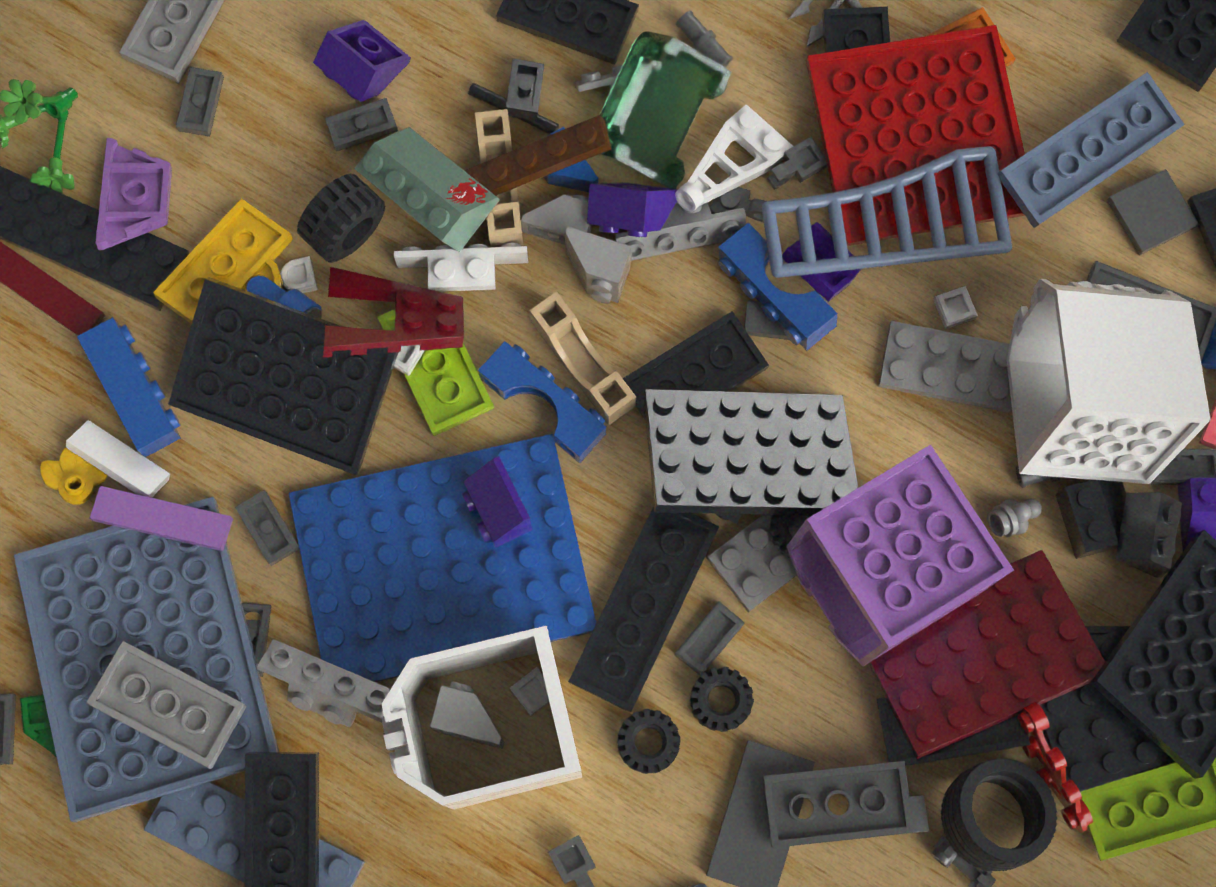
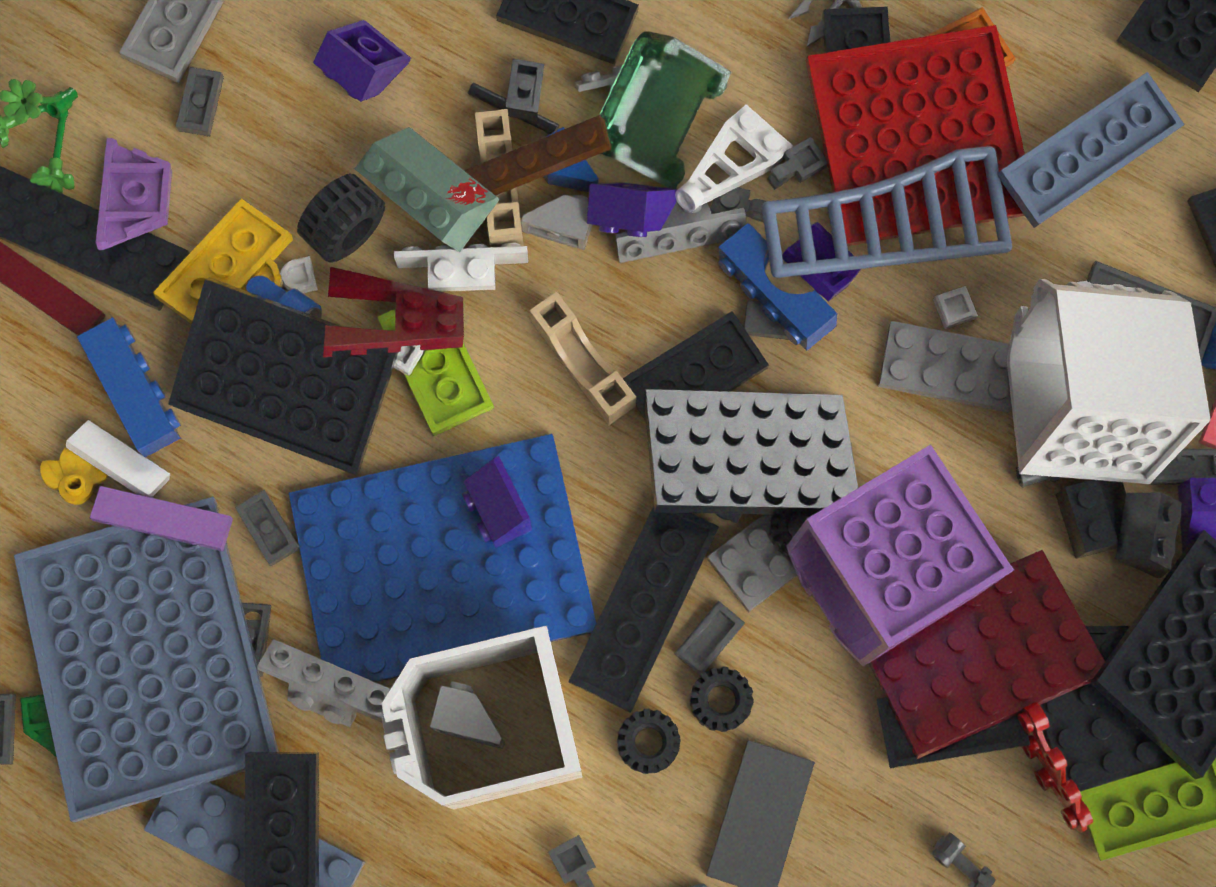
light grey plate [86,641,247,769] -> none
dark grey plate [325,98,398,151] -> none
blue arch [478,341,606,463] -> none
white tile [510,667,549,716] -> none
light grey slope [565,226,631,304] -> none
dark grey pin [676,11,733,72] -> none
dark grey hinge [763,761,929,848] -> none
black tyre [941,758,1057,871] -> none
light grey piece [987,499,1042,537] -> none
dark grey tile [1107,169,1199,255] -> none

